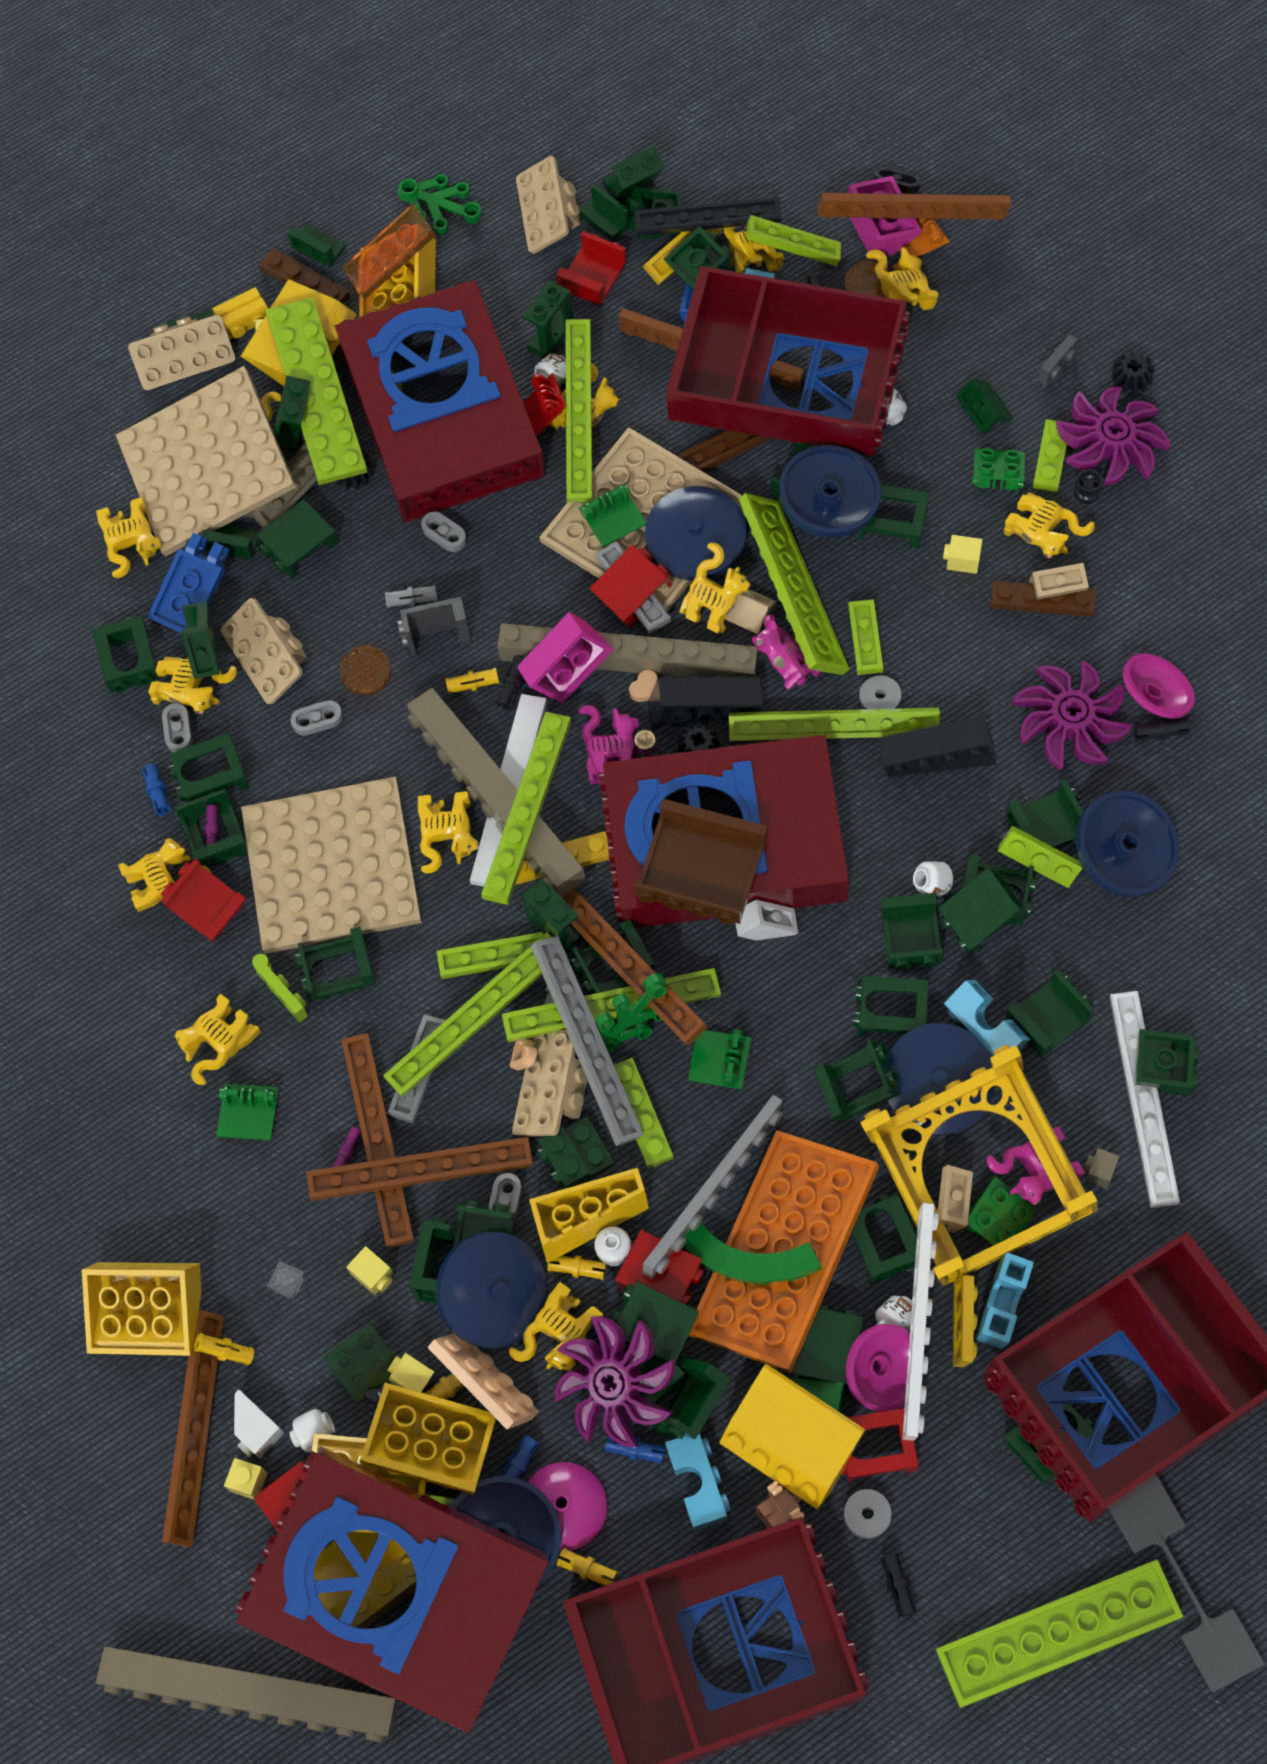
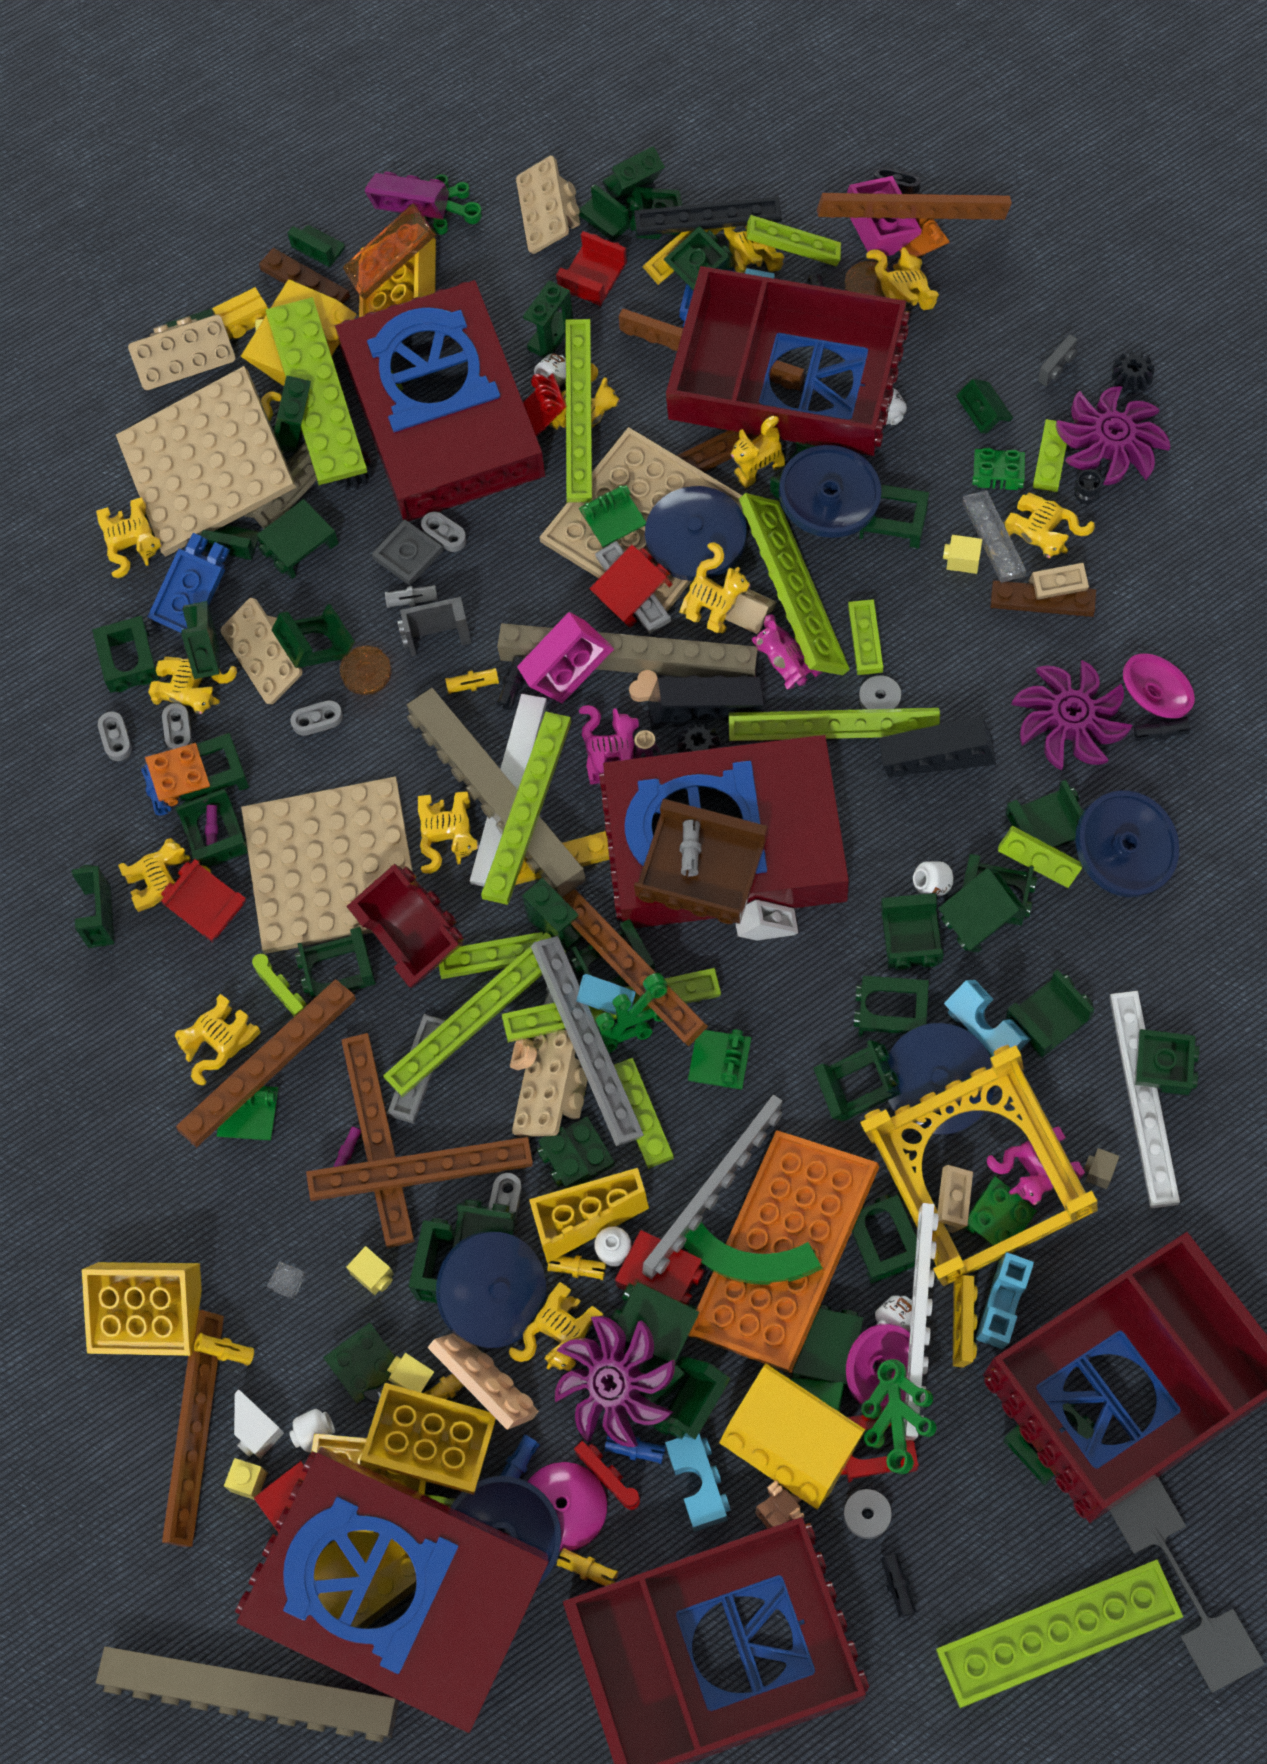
none -> dark green panel [72,865,115,948]
none -> light grey plate [98,712,132,761]
none -> orange hinge [145,743,210,806]
none -> dark orange plate [176,979,356,1148]
none -> dark green panel [271,604,355,668]
none -> dark red cylinder [346,864,464,988]
none -> magenta slope [365,172,449,220]
none -> dark grey plate [372,519,443,586]
none -> red plate [574,1441,640,1510]
none -> medium azure tile [576,974,636,1015]
none -> light grey pin [680,820,702,877]
none -> yellow animal [730,416,785,489]
none -> green plant [861,1359,936,1474]
none -> clear plate [962,490,1026,583]

